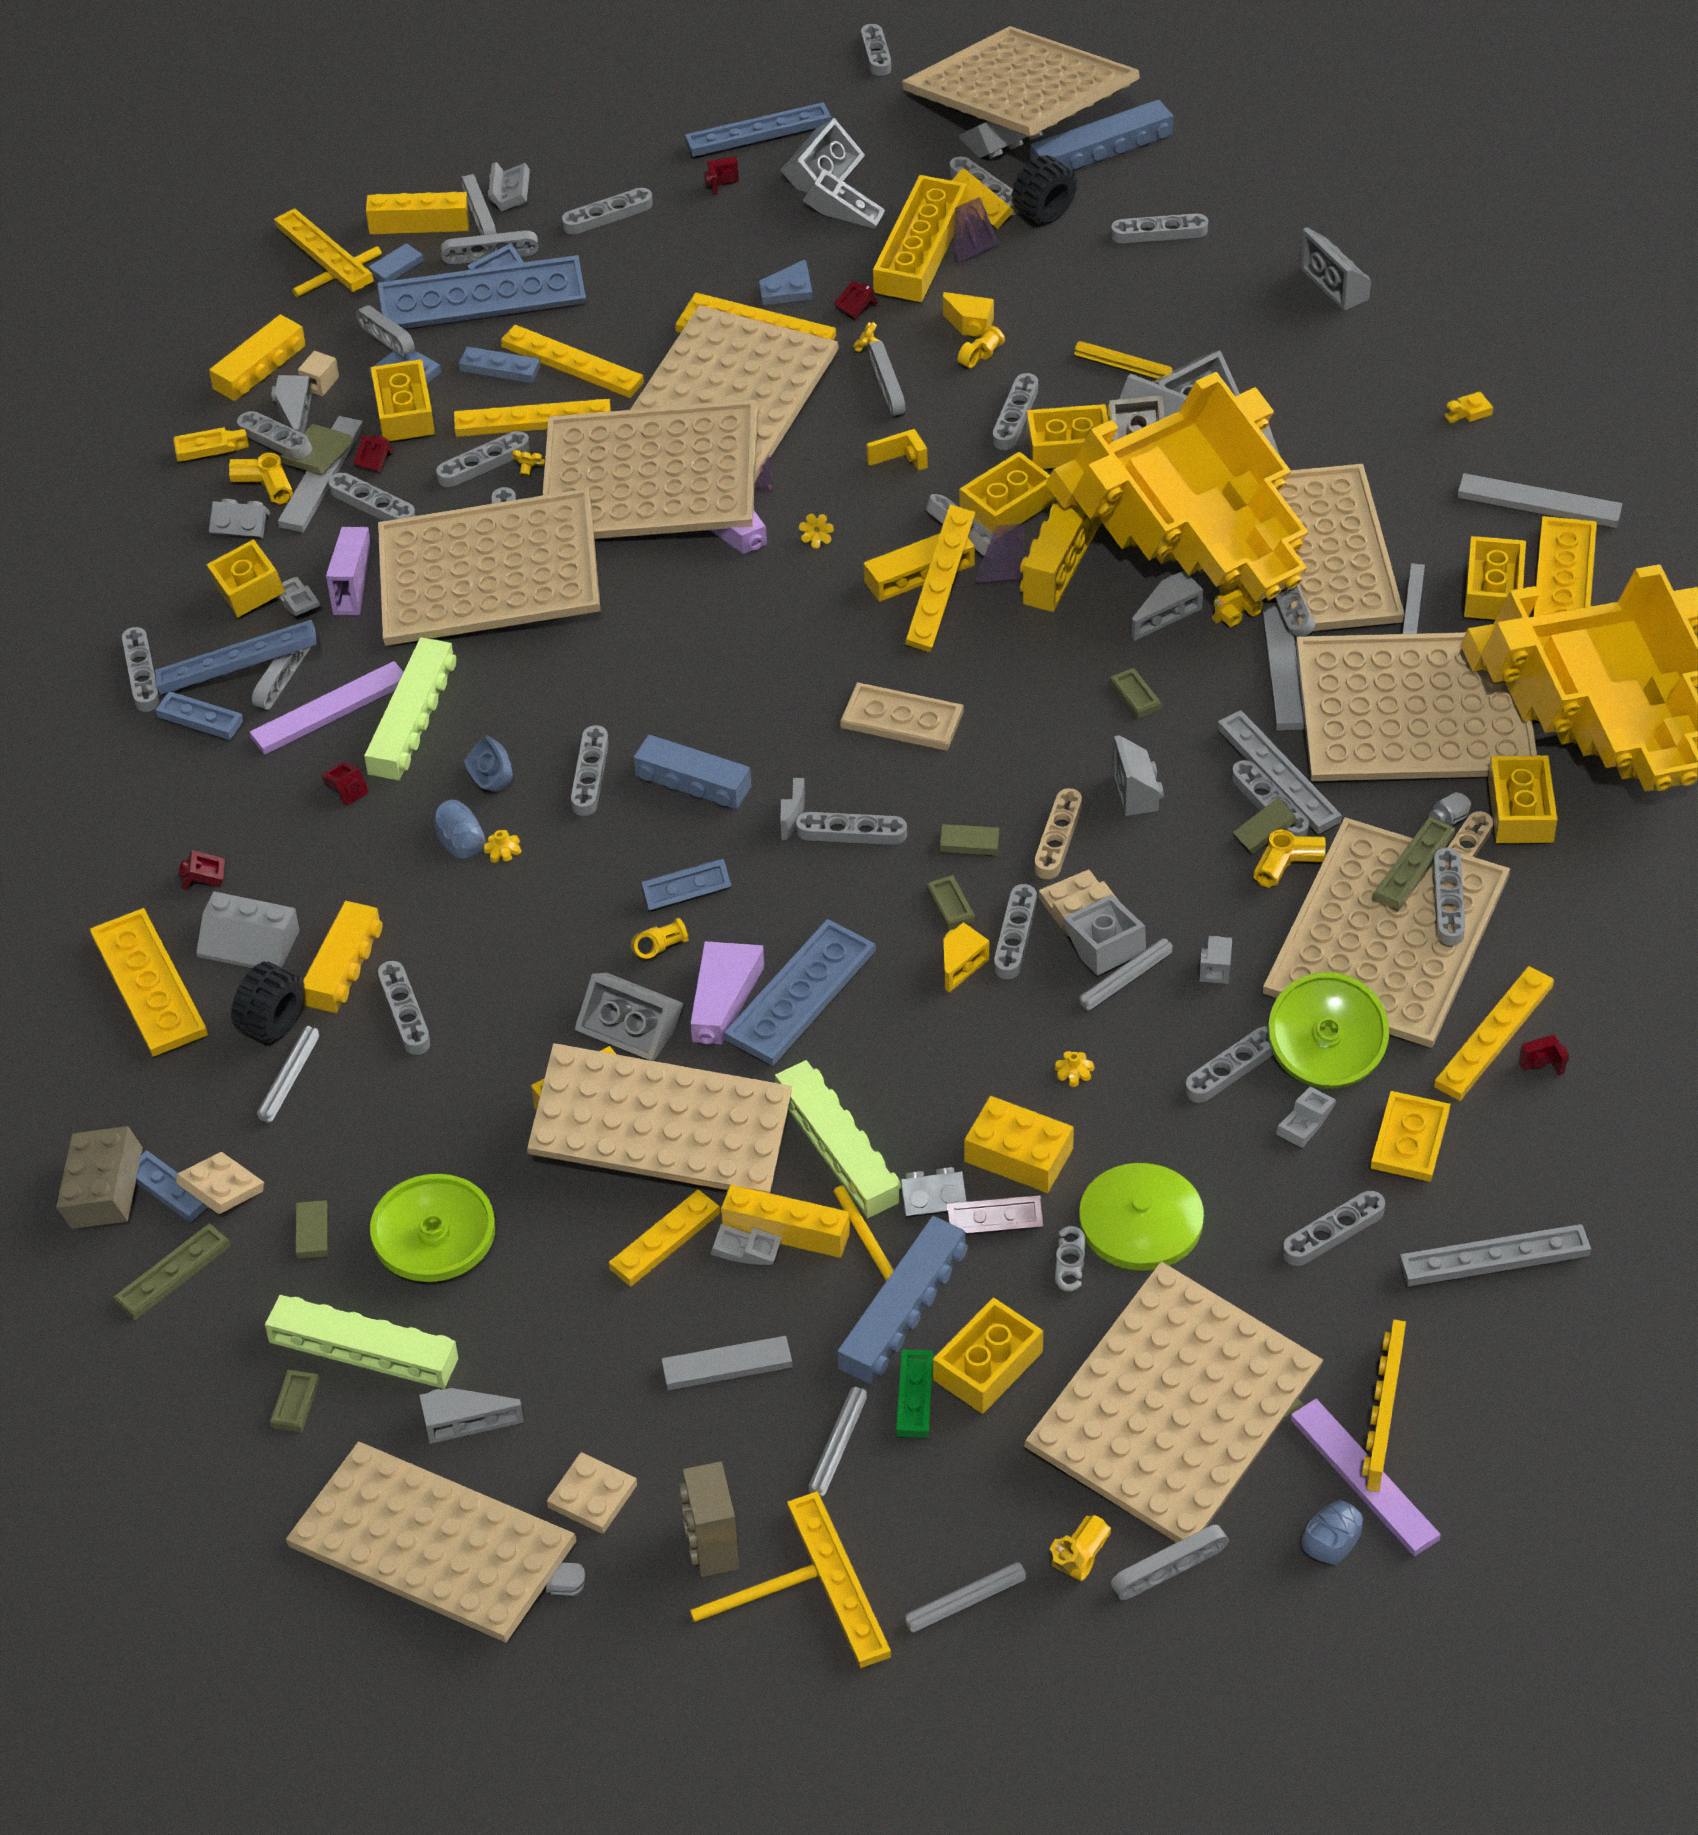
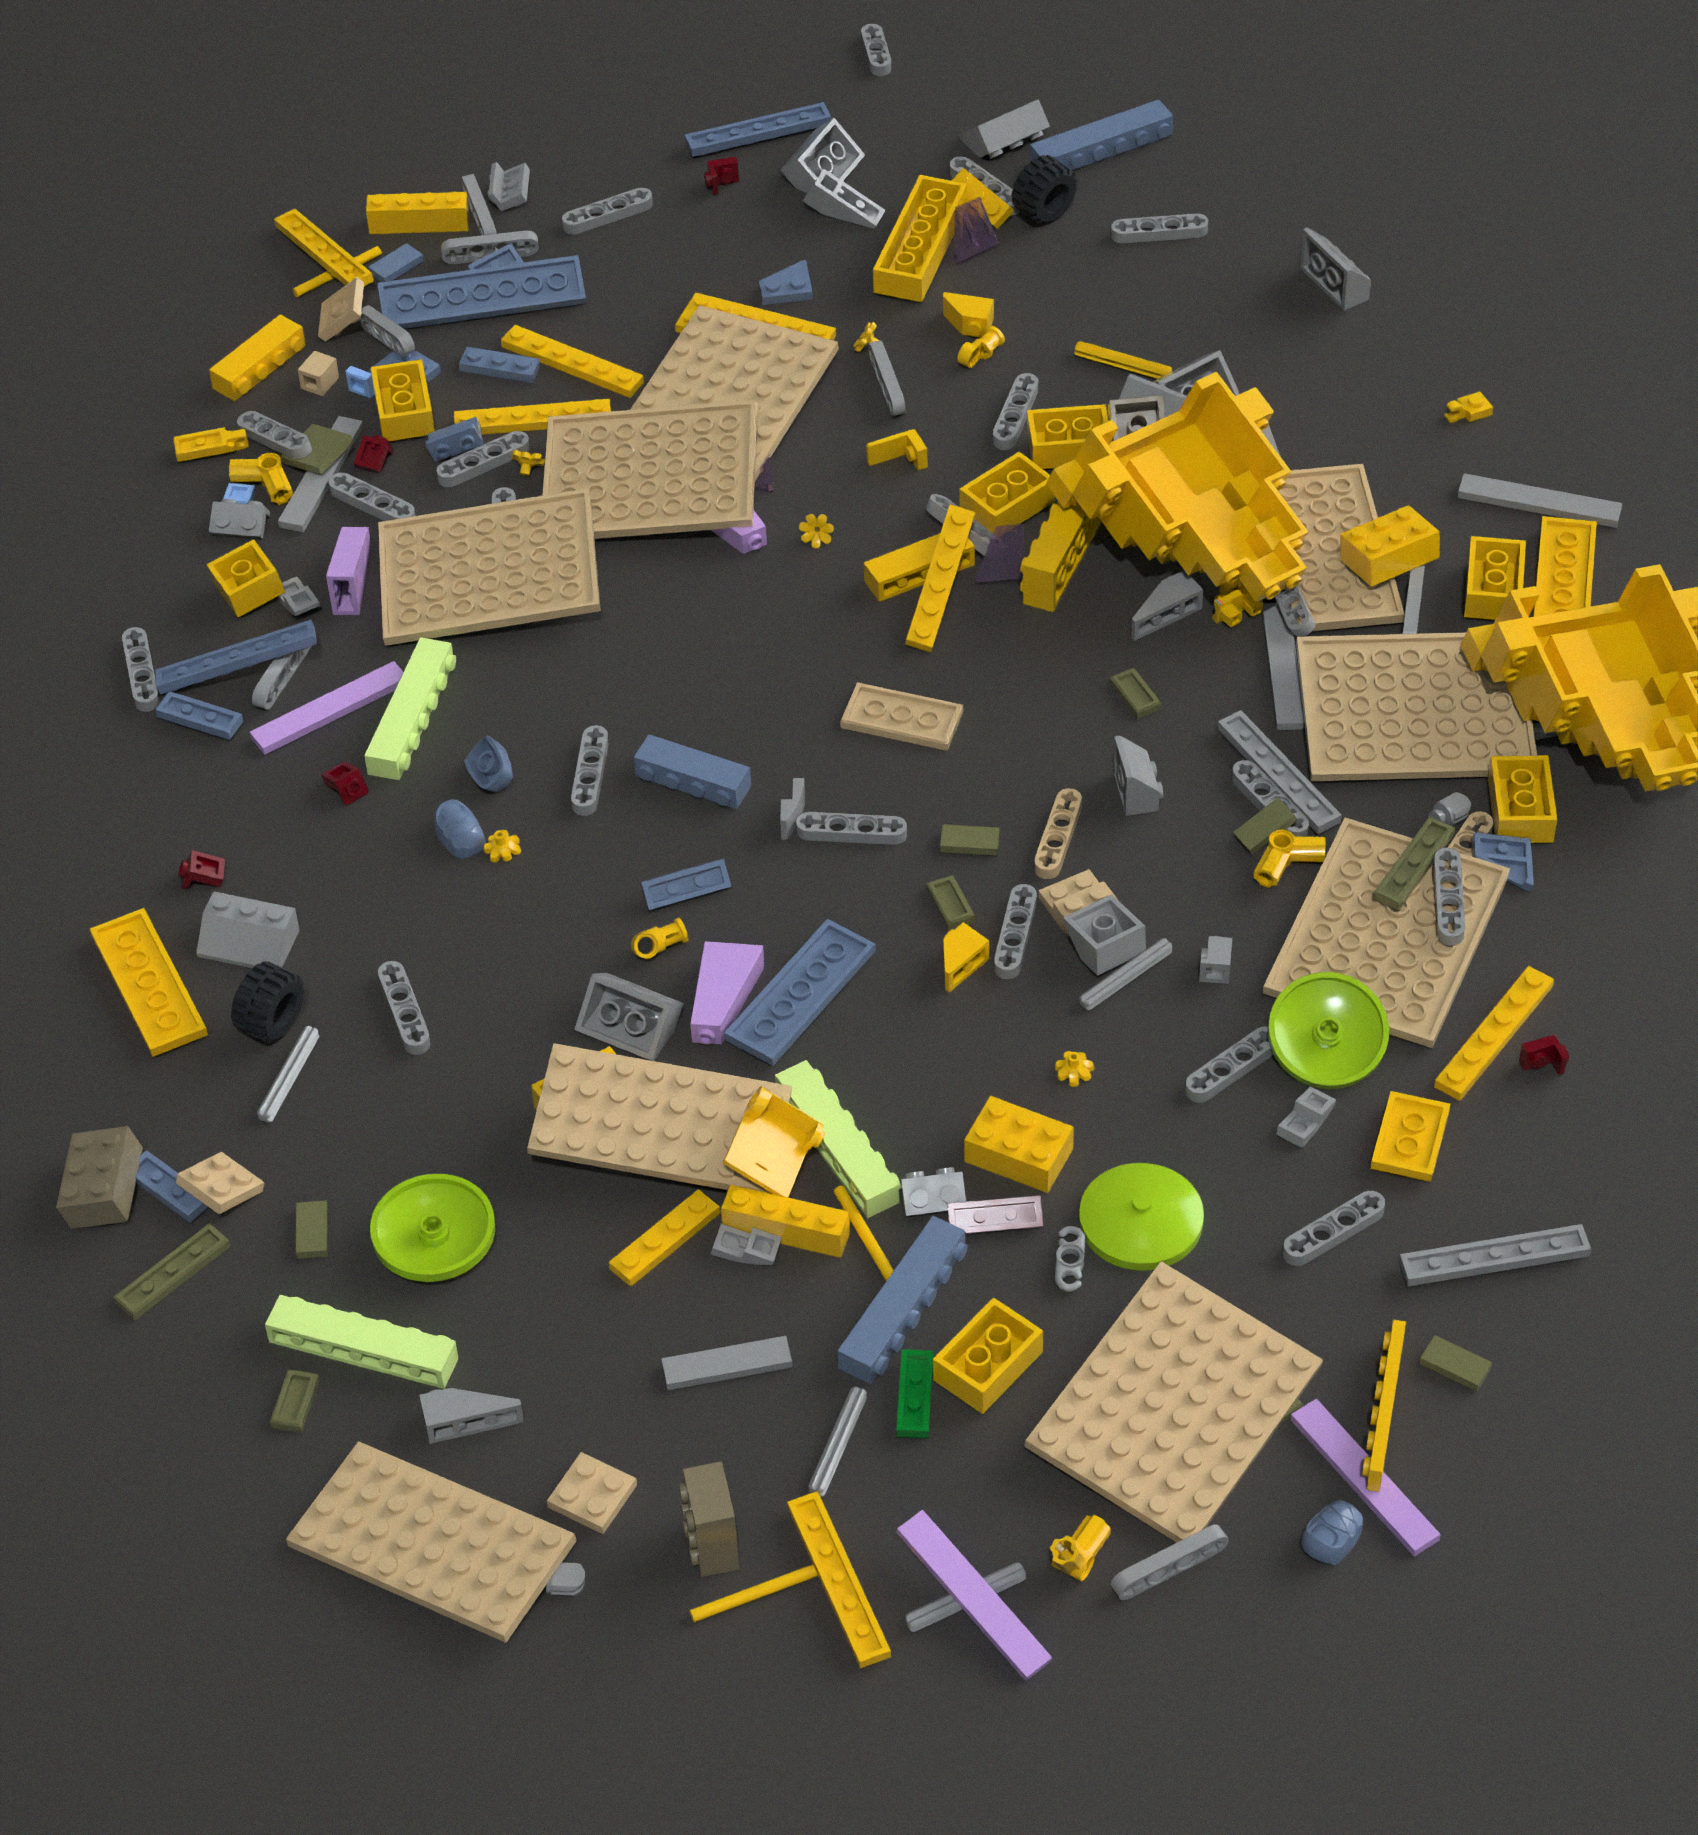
light grey slope [271,375,312,433] -> none
yellow brick [303,901,383,1013] -> none
dark red bracket [834,280,878,320] -> none
tan plate [902,26,1140,136] -> none
none -> light blue tile [223,483,256,504]
none -> tan plate [318,277,364,342]
none -> light blue tile [346,366,375,398]
none -> sand blue bracket [425,417,484,462]
none -> yellow door [723,1086,825,1197]
none -> lavender tile [897,1510,1052,1681]
none -> yellow brick [1340,505,1440,587]
none -> olive tile [1420,1335,1492,1391]
none -> sand blue wing [1471,832,1534,891]

